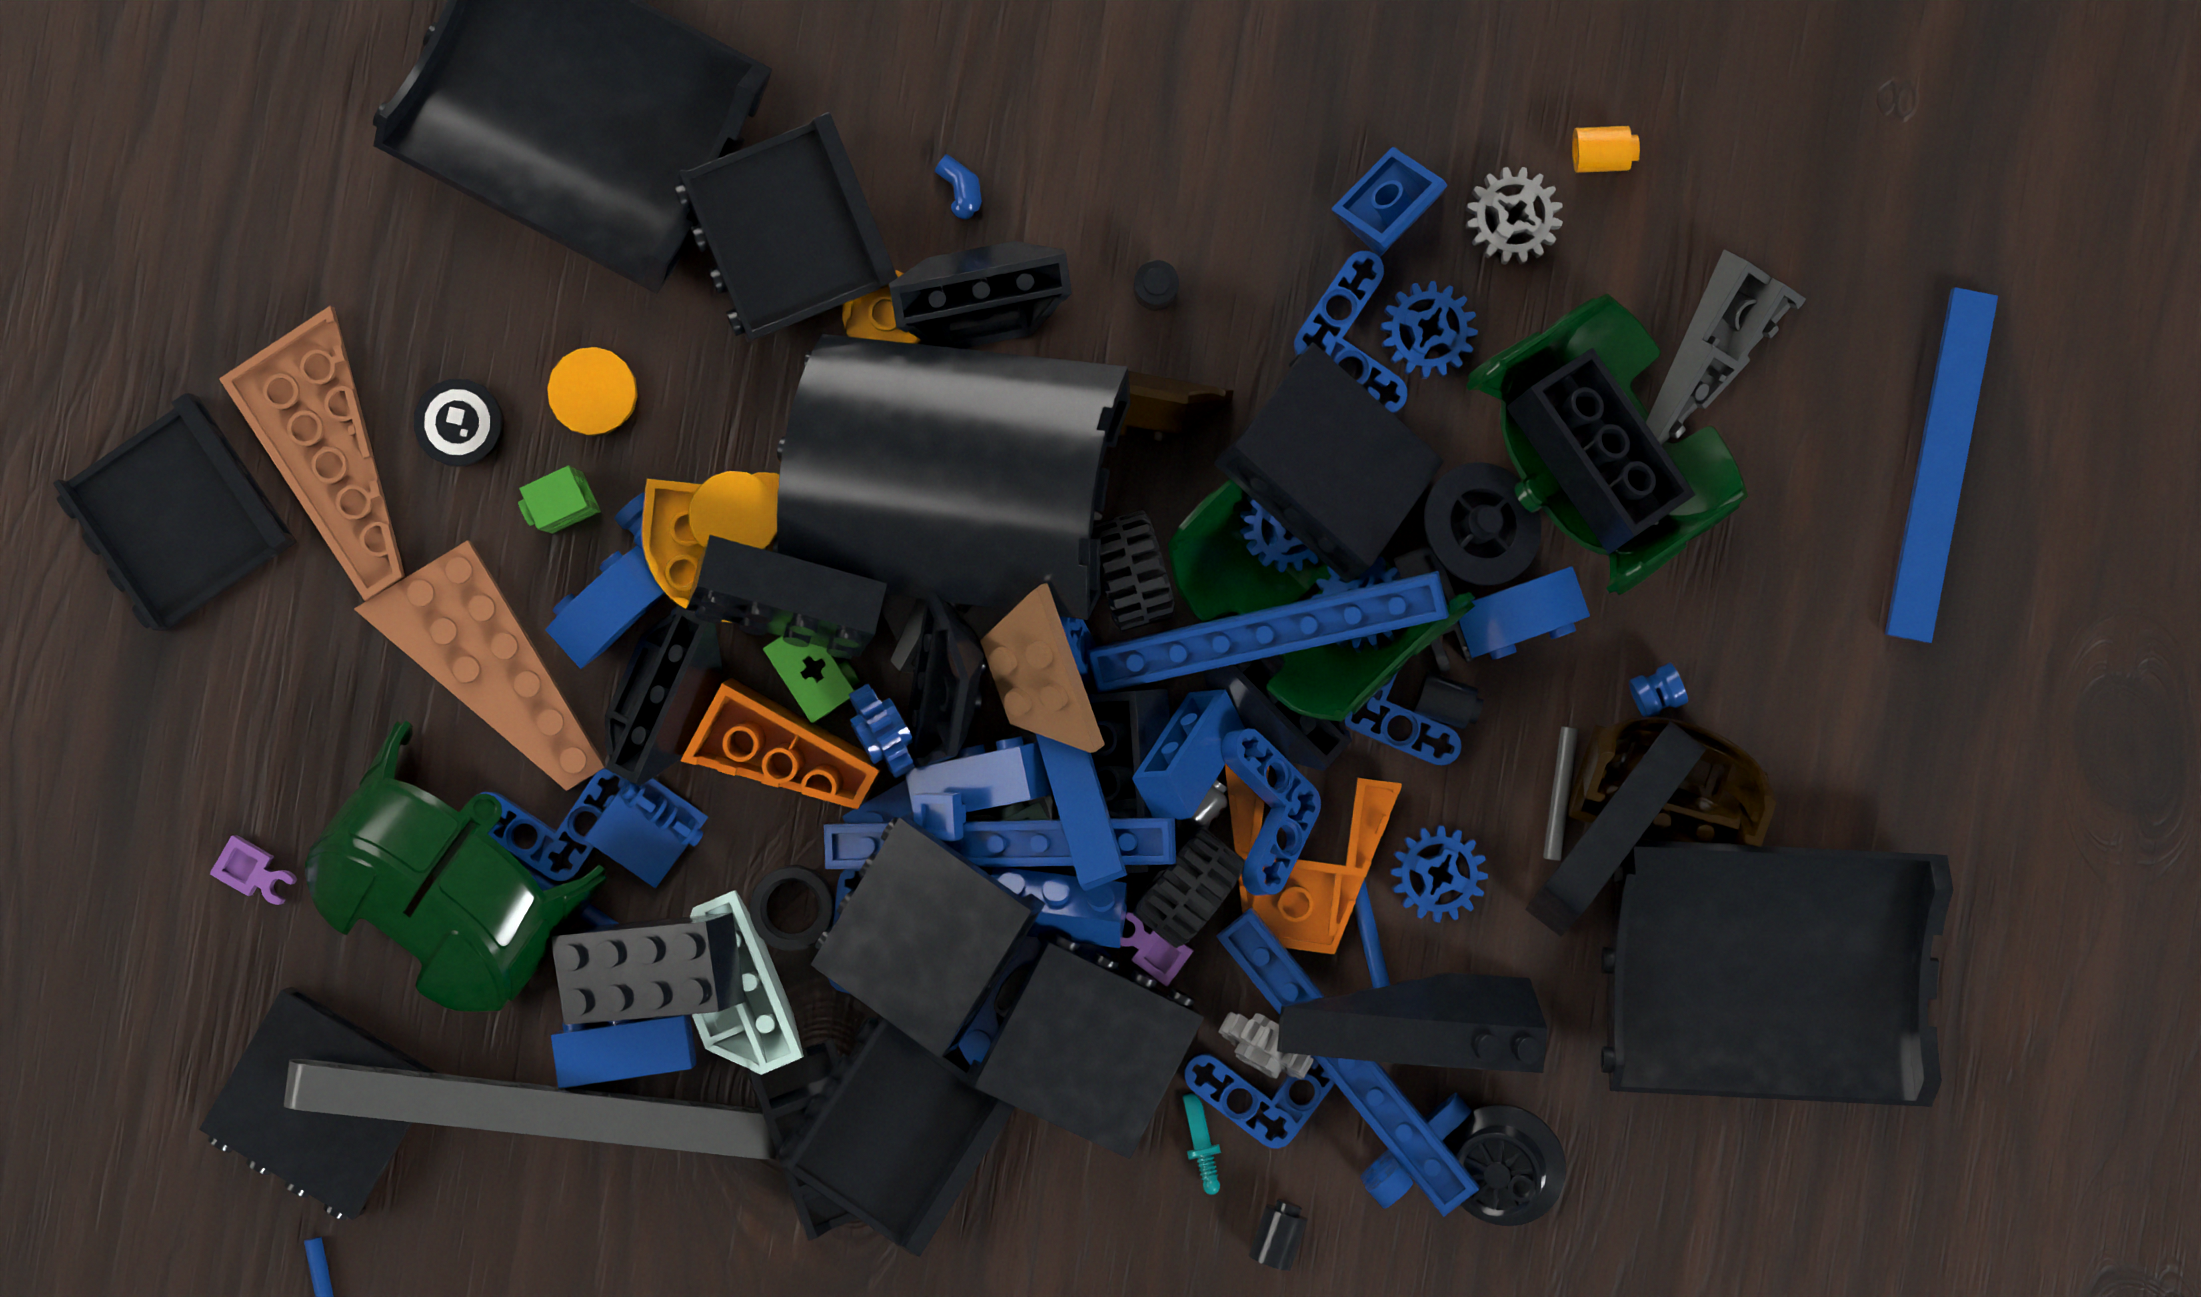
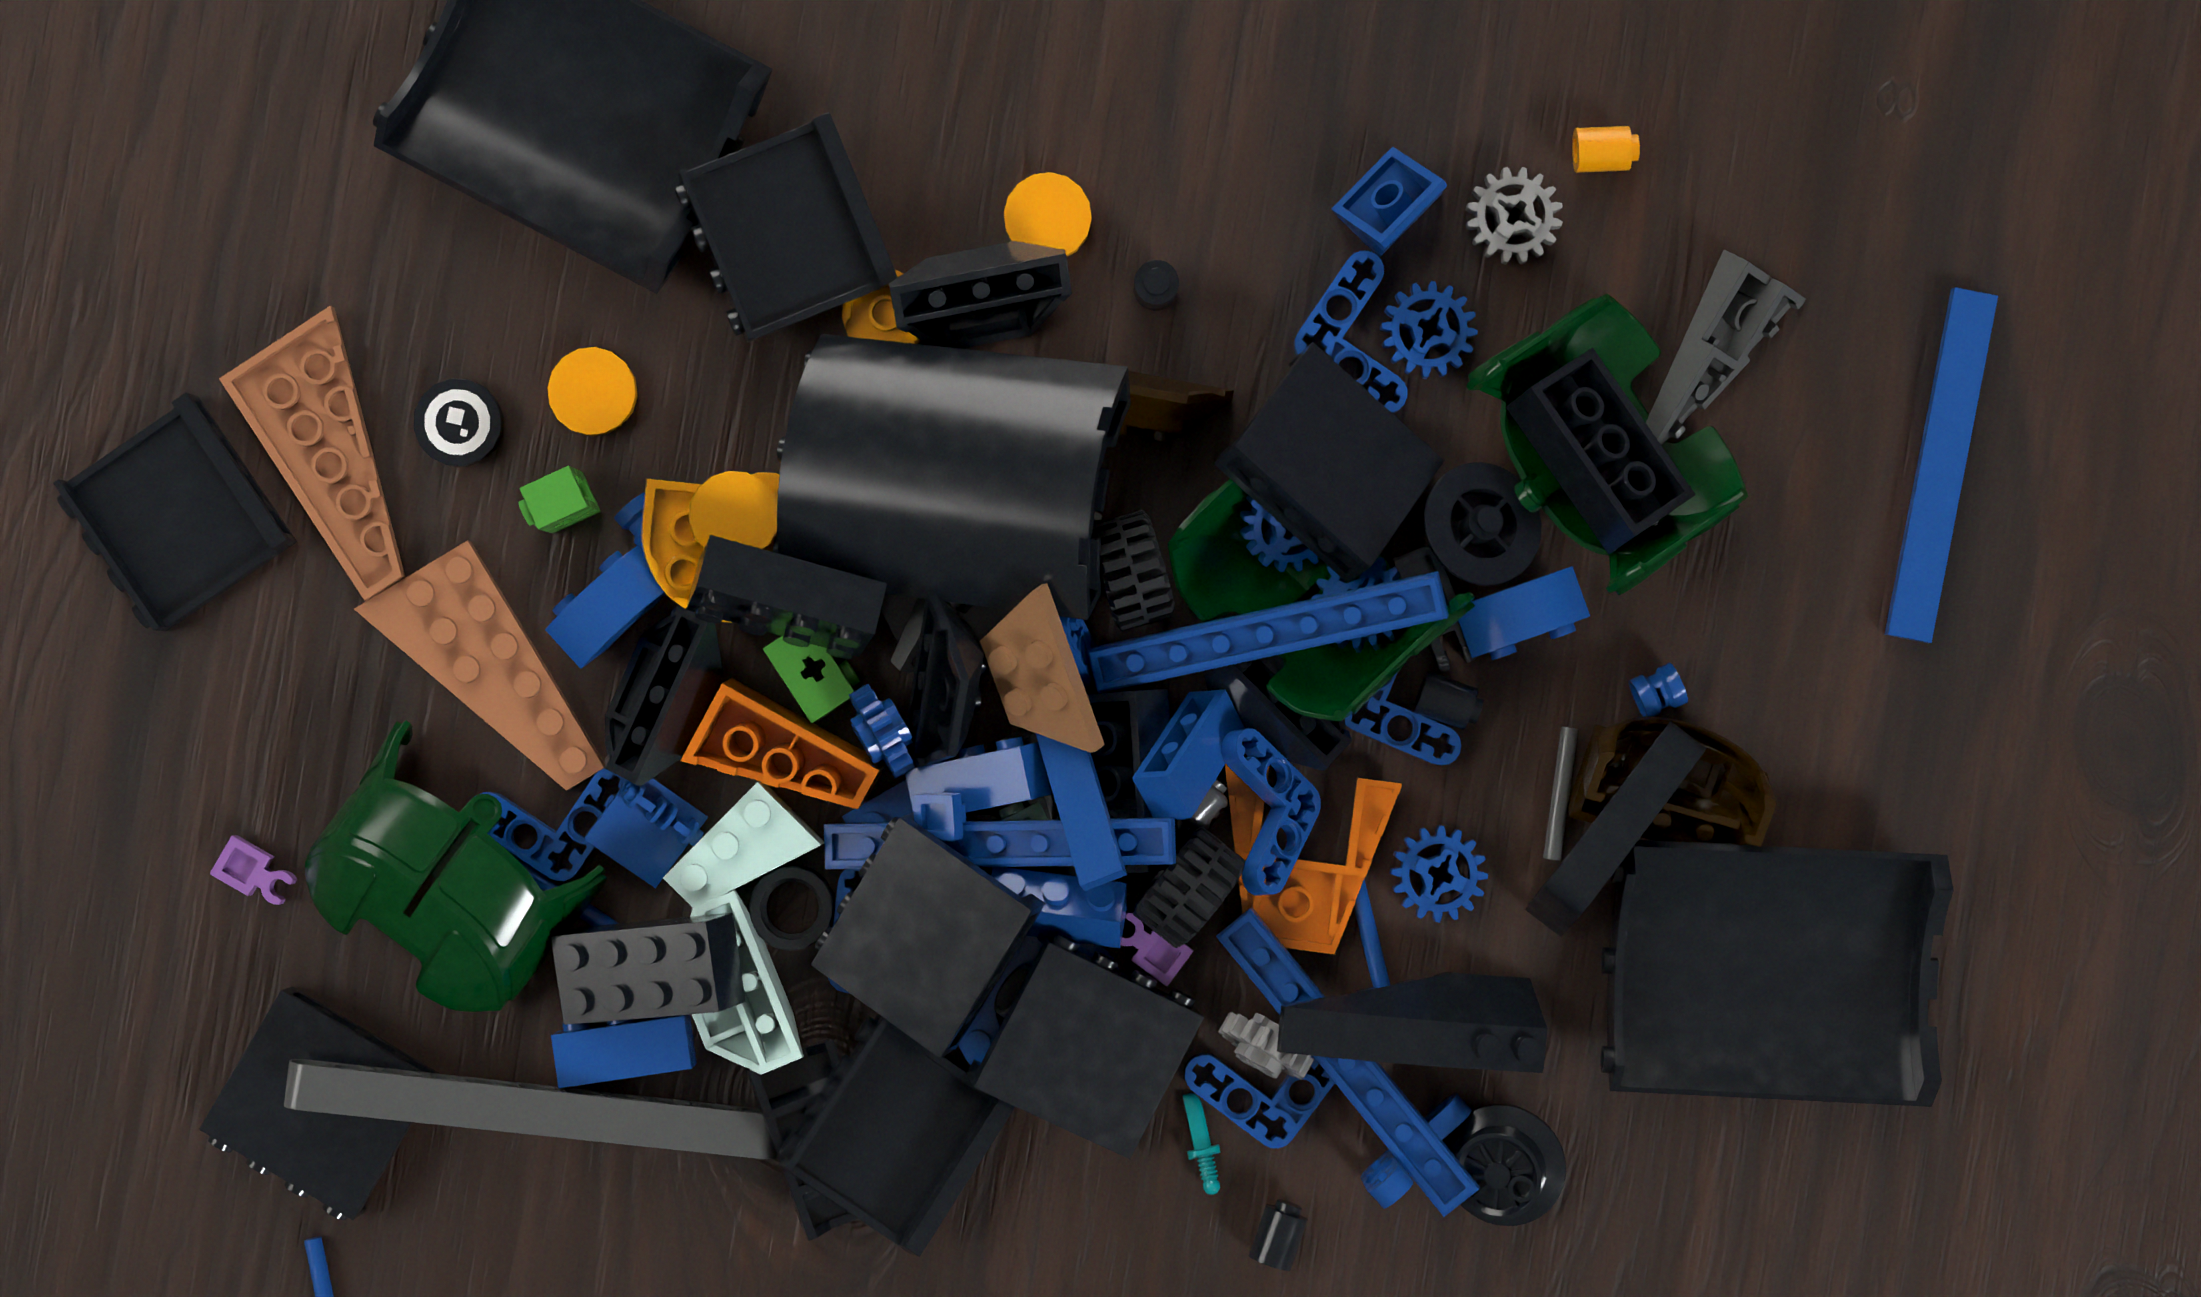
blue arm [934,154,982,219] -> none
none -> light aqua wedge [663,781,824,907]
none -> light orange tile [1004,172,1092,257]

